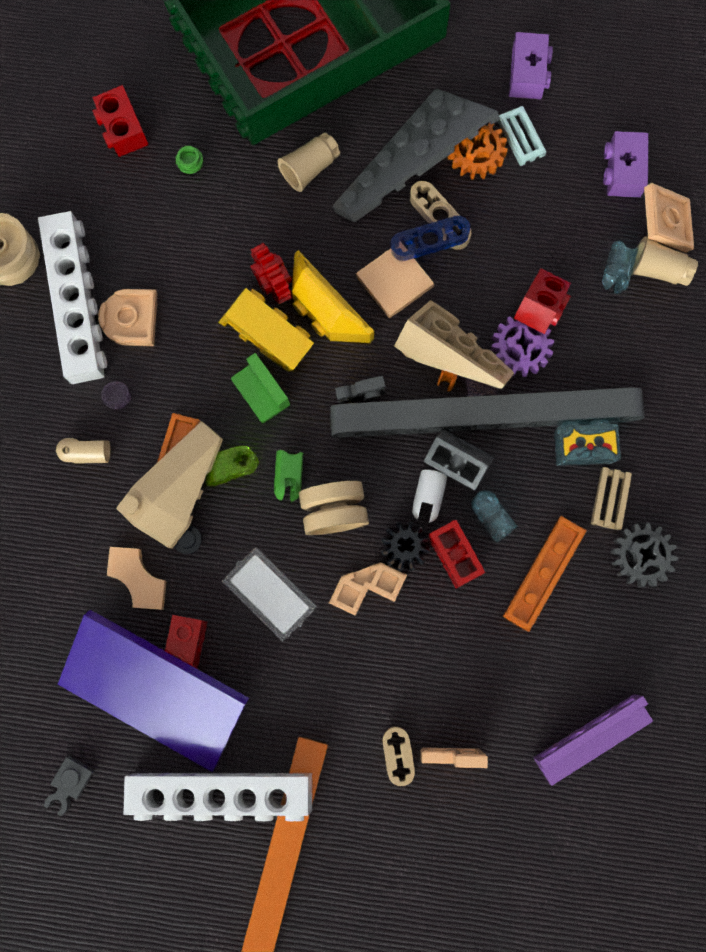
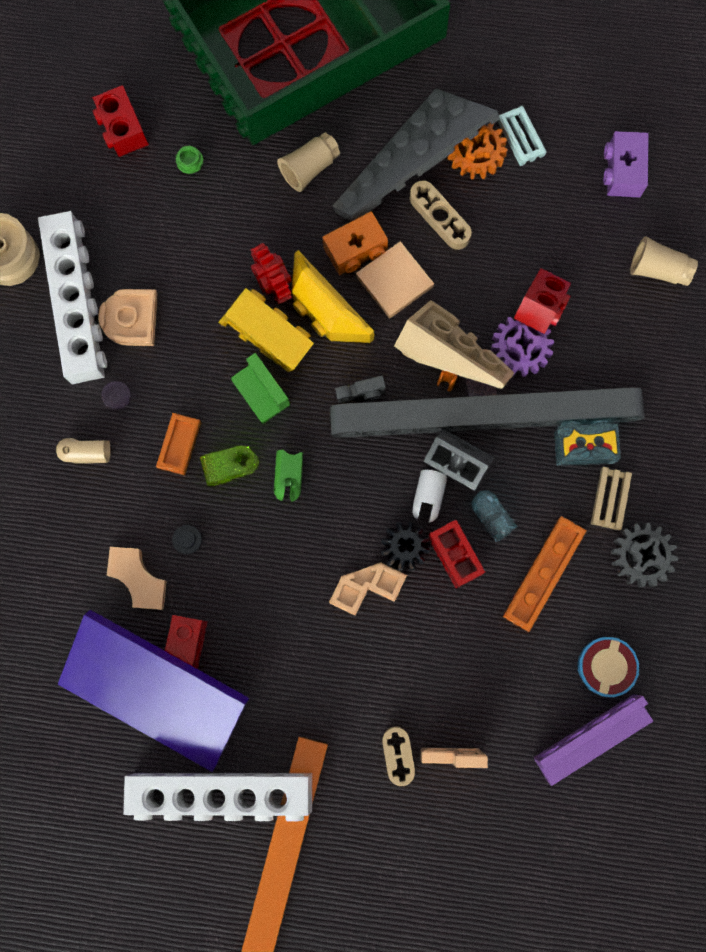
dark grey plate [44,756,95,816] -> none
tan wedge [116,421,223,549] -> none
clear piece [222,547,317,642] -> none
tan wheel [299,481,369,535] -> none
clear blue beam [391,216,470,261] -> none
medium lavender brick [509,32,553,99] -> none
clear light blue piece [602,241,638,294] -> none
light nougat tile [644,183,694,253] -> none
none -> orange brick [322,211,388,275]
none -> tile [578,637,639,697]

